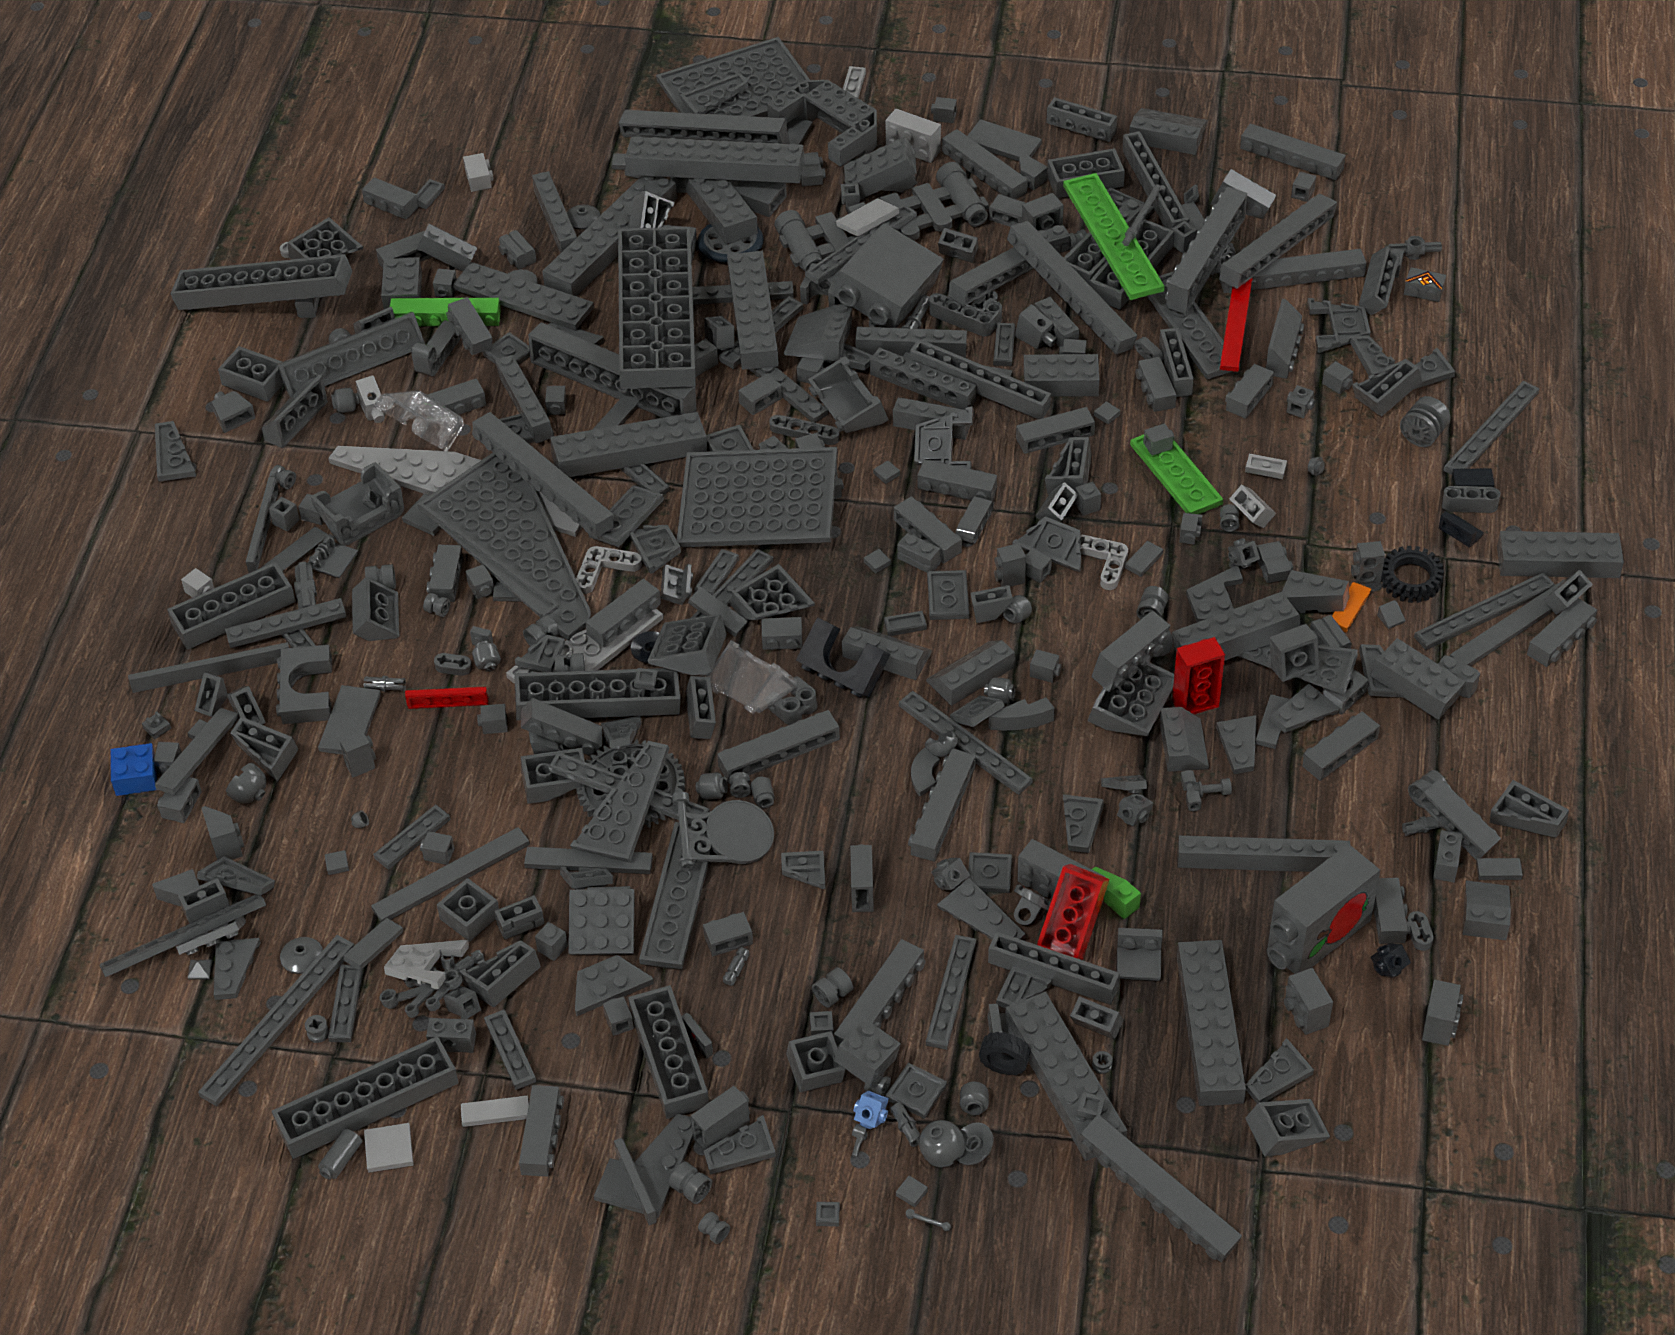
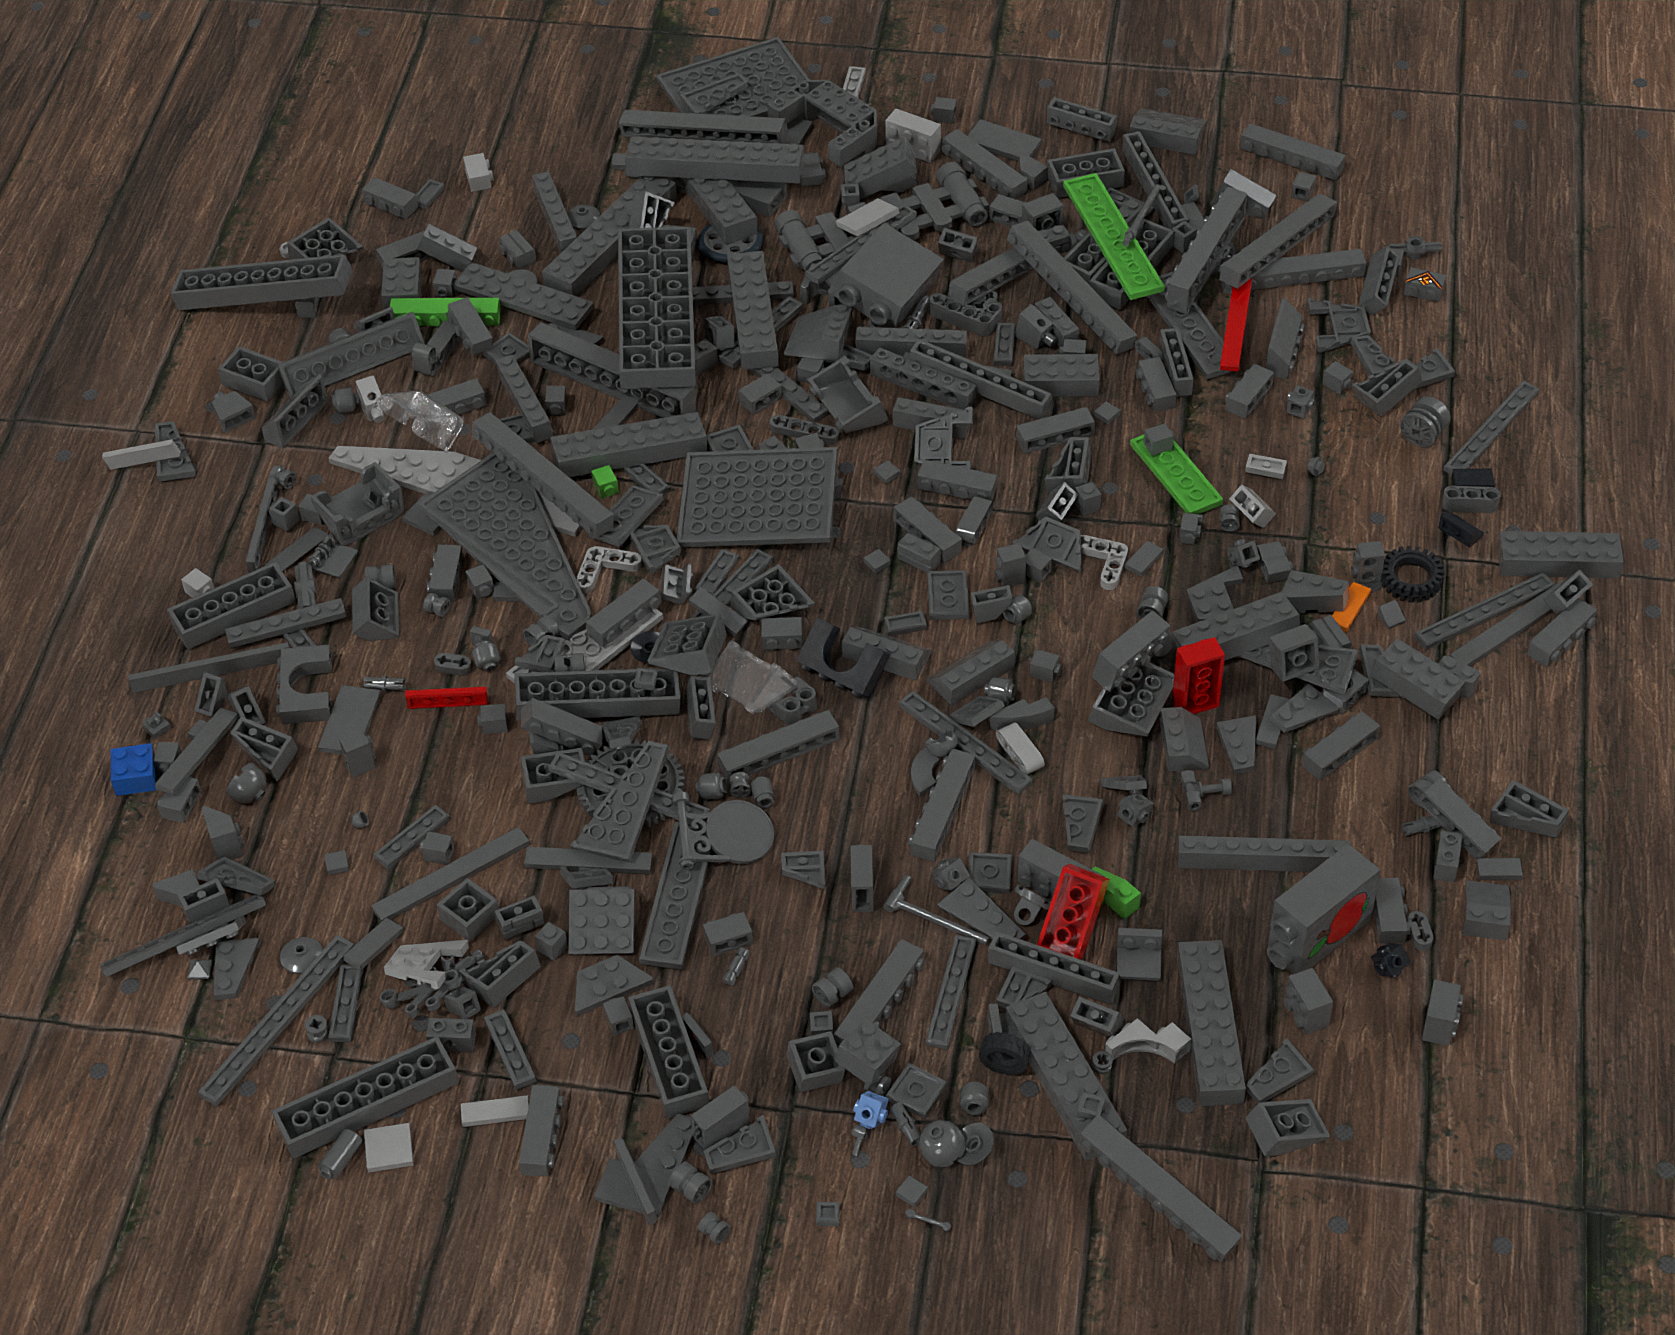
none -> light grey tile [102,439,181,470]
none -> bright green brick [591,465,619,499]
none -> dark grey bar [883,875,989,945]
none -> light grey beam [996,723,1045,774]
none -> light grey arch [1105,1018,1191,1064]

